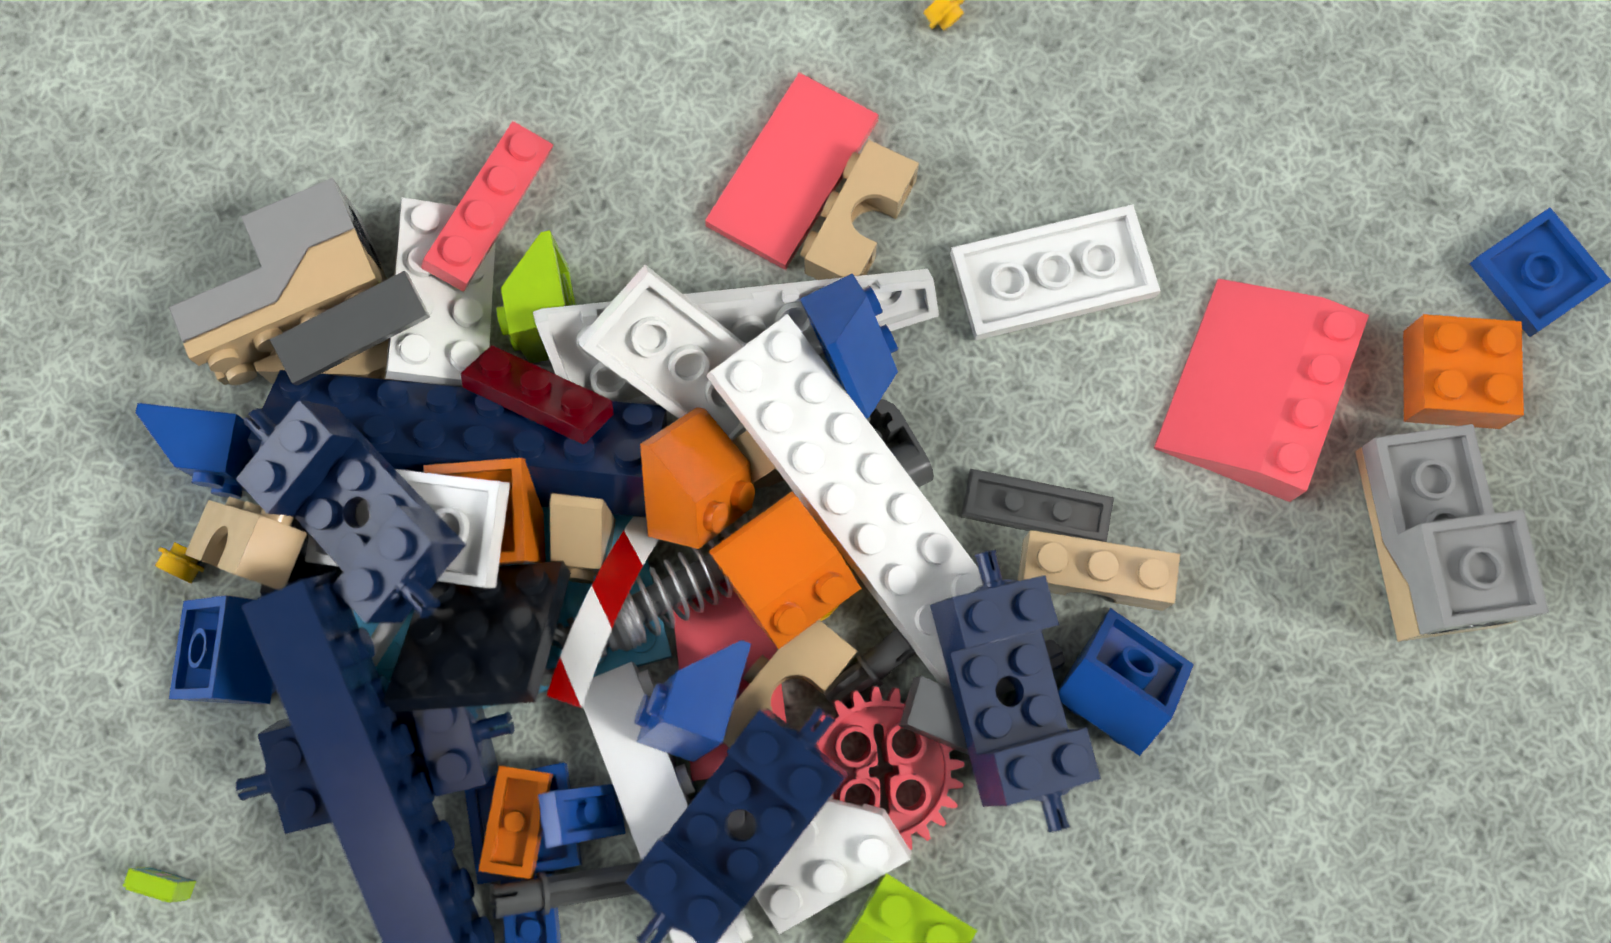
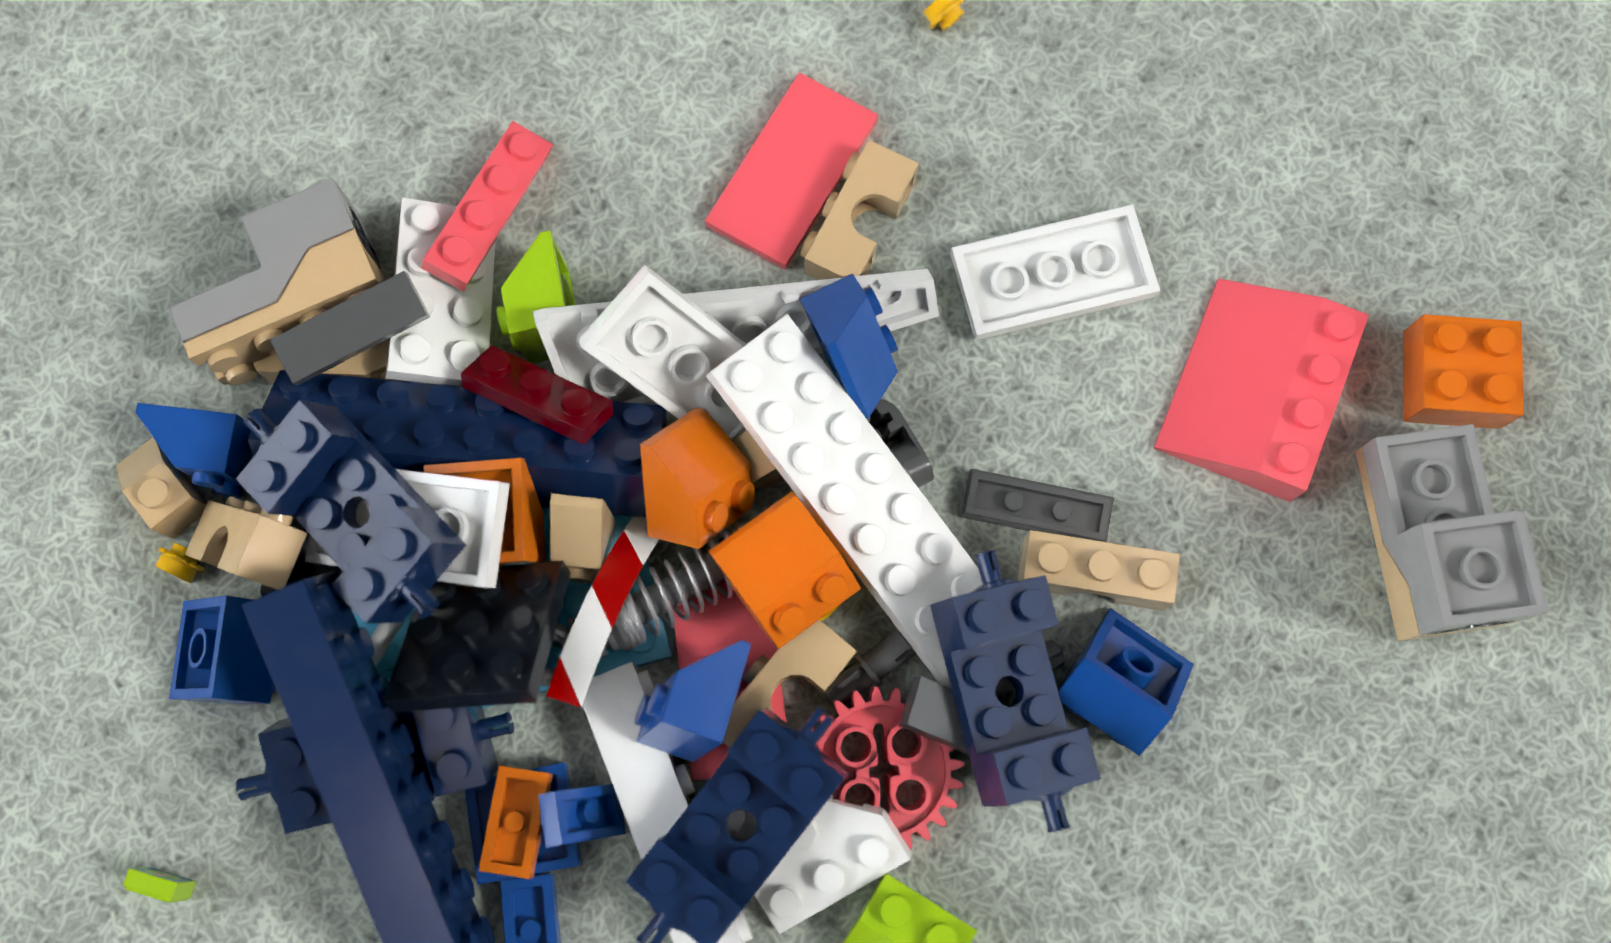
dark grey axle [490,862,640,919] -> none
blue plate [1469,207,1611,338] -> none
none -> tan slope [116,437,207,539]

